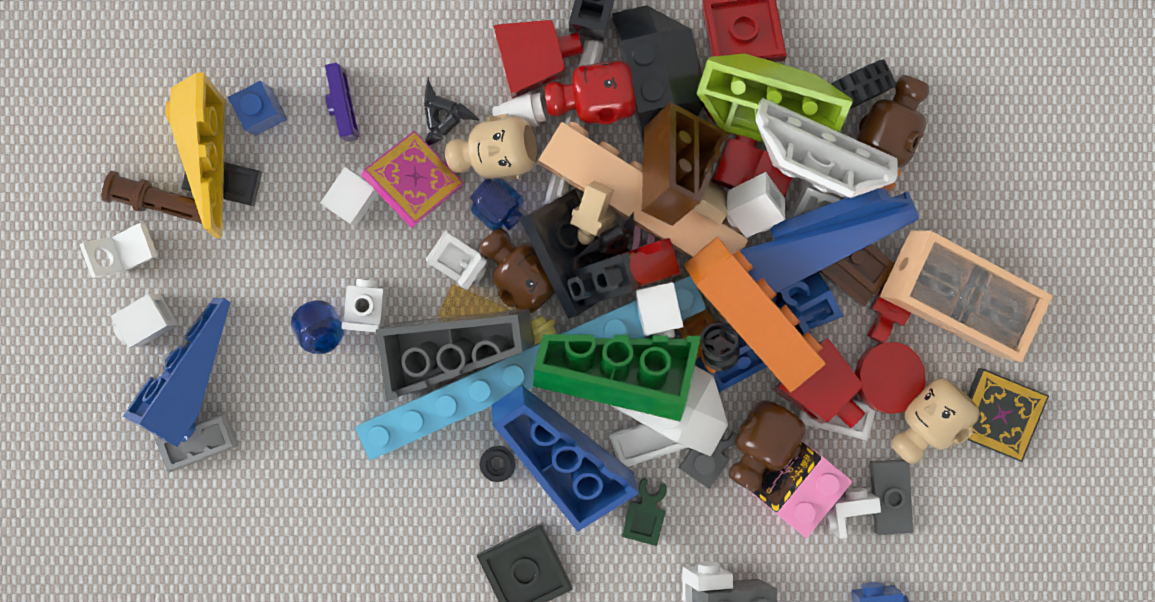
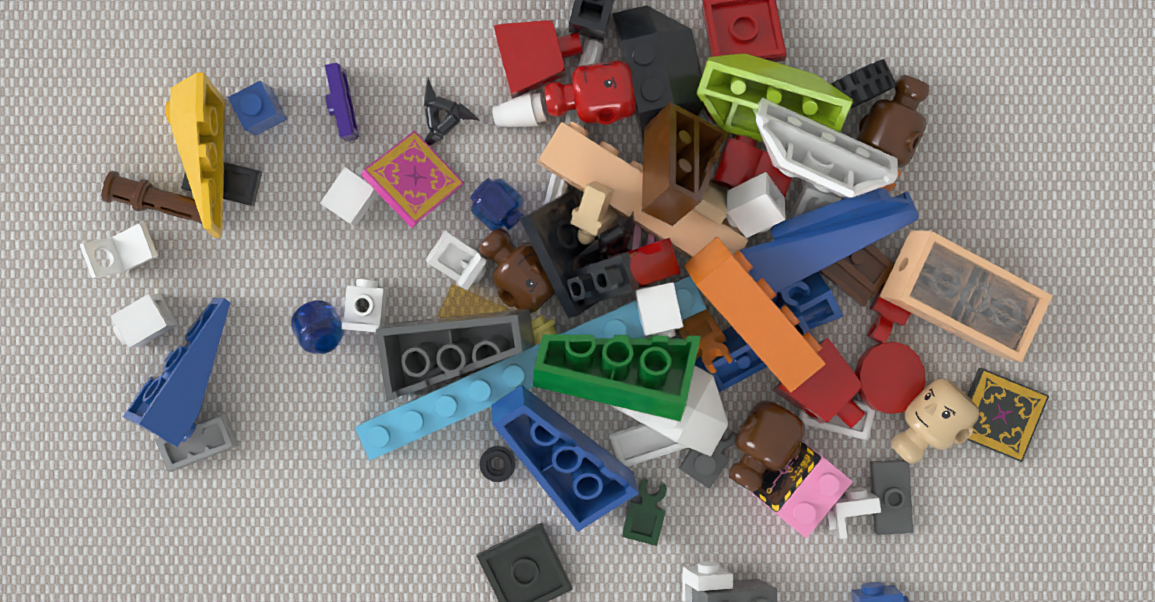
tan piece [445,113,538,182] -> none
black wheel [700,322,740,371] -> none

